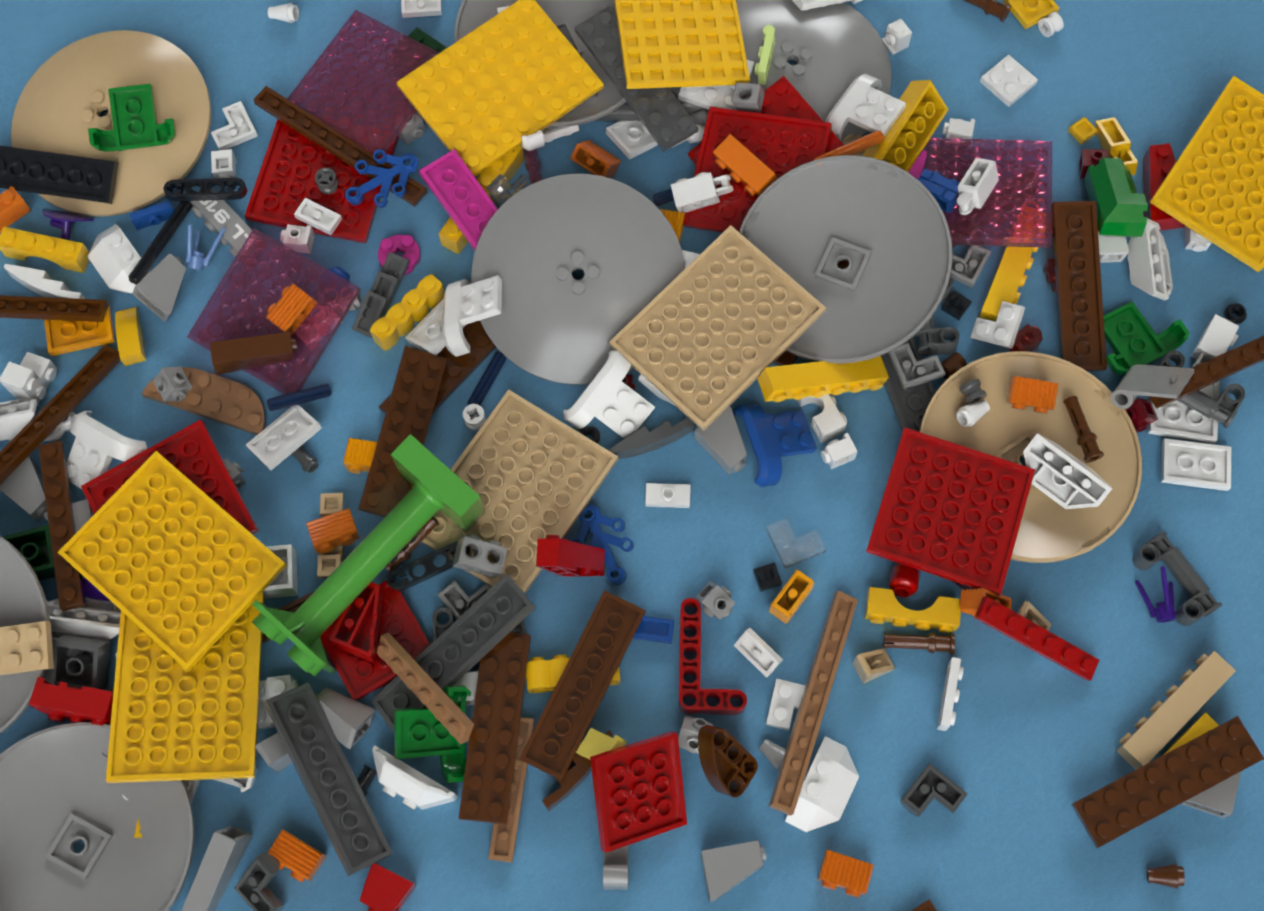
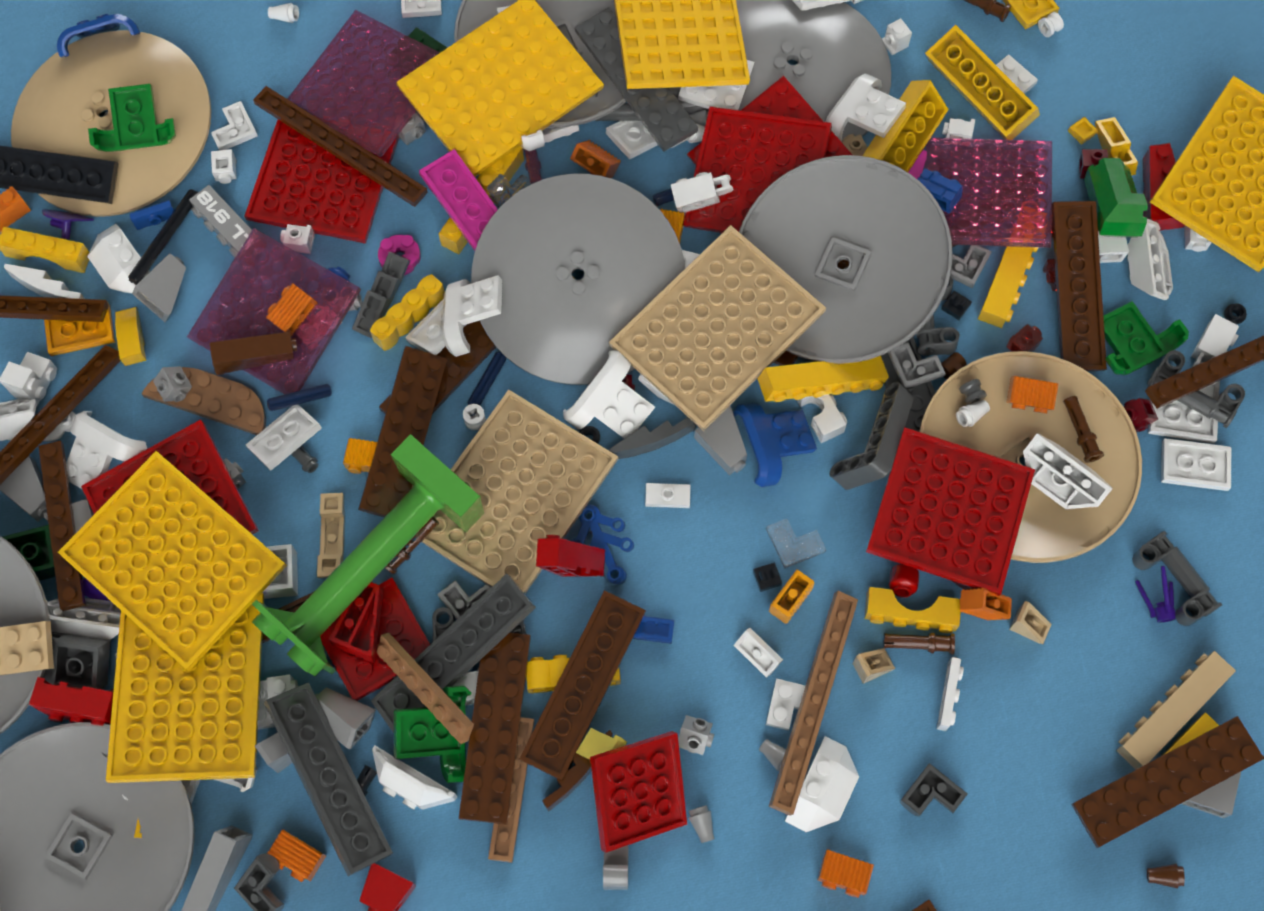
black beam [163,178,247,202] -> none
medium blue plant [186,224,226,270] -> none
white plate [294,198,342,235] -> none
orange brick [306,508,360,553] -> none
dark grey wheel [315,168,338,194] -> none
blue plant [345,149,419,208] -> none
black beam [387,541,472,592] -> none
light grey brick [452,534,508,578] -> none
red beam [678,598,747,715] -> none
light grey brick [695,581,736,620] -> none
reddish brown beam [698,725,758,798] -> none
light grey slope [700,840,766,902] -> none
orange brick [713,134,777,197] -> none
light grey brick [731,83,765,113] -> none
yellowish green plate [754,25,775,85] -> none
orange axle [814,130,885,166] -> none
white brick [821,433,858,469] -> none
white brick [957,158,999,215] -> none
white plate [970,301,1025,349] -> none
red plate [974,597,1099,681] -> none
light grey door [1111,364,1194,409] -> none
none -> blue piece [57,14,140,58]
none -> light grey cone [688,805,715,843]
none -> dark grey beam [829,382,914,490]
none -> yellow brick [925,25,1040,143]

